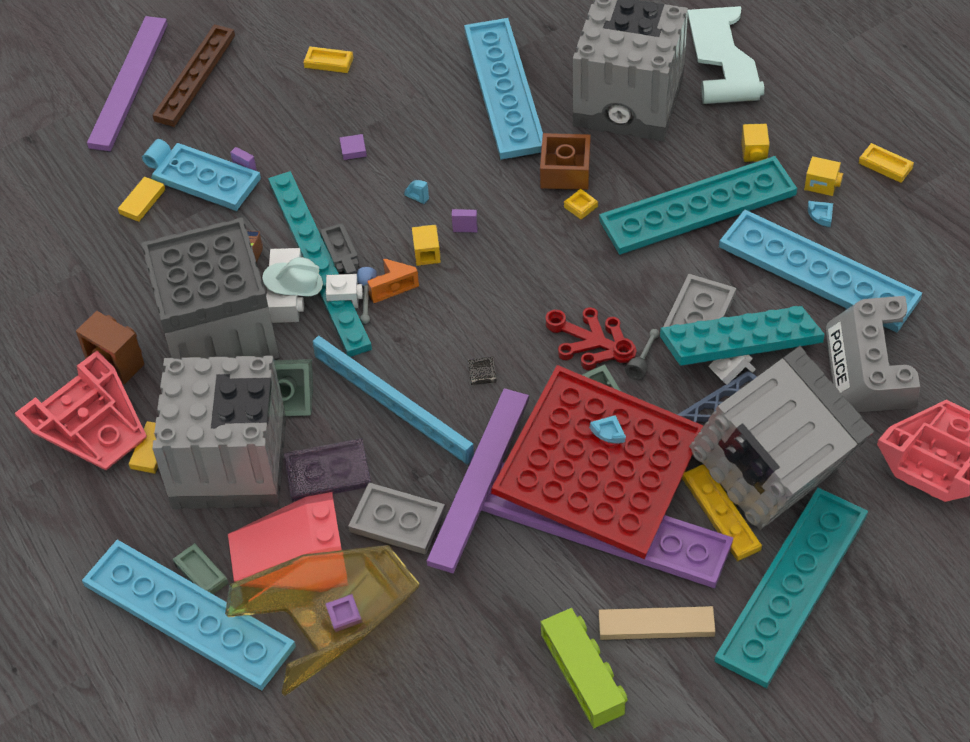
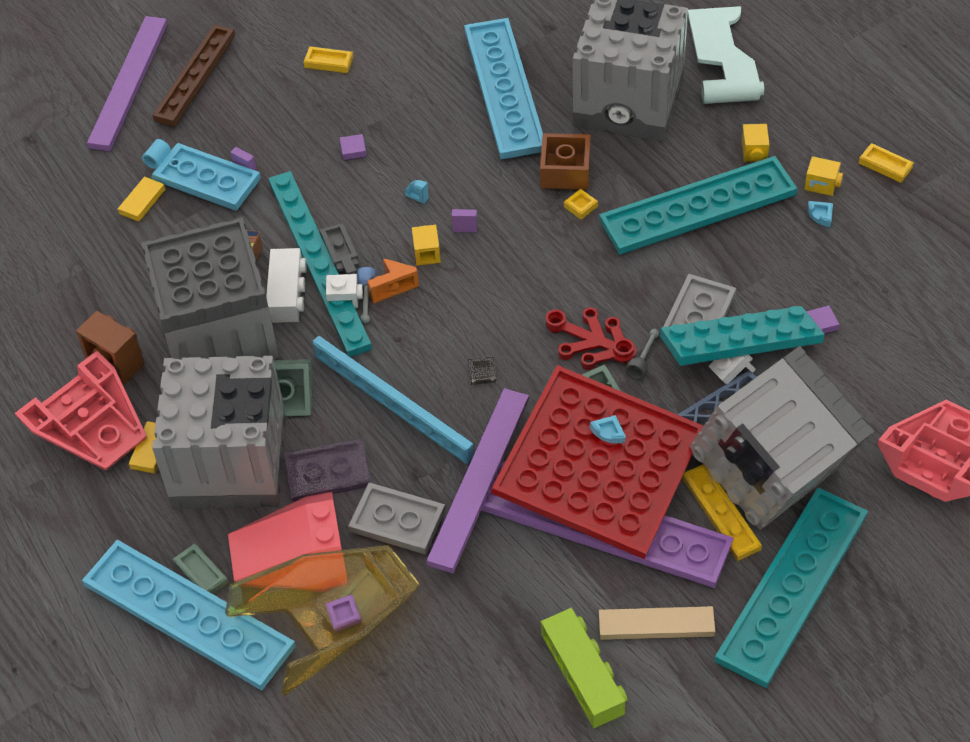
light aqua piece [262,257,323,296] -> none
medium azure plate [719,210,922,333] -> none
light grey windscreen [826,296,920,412] -> none
none -> medium lavender tile [807,305,839,334]

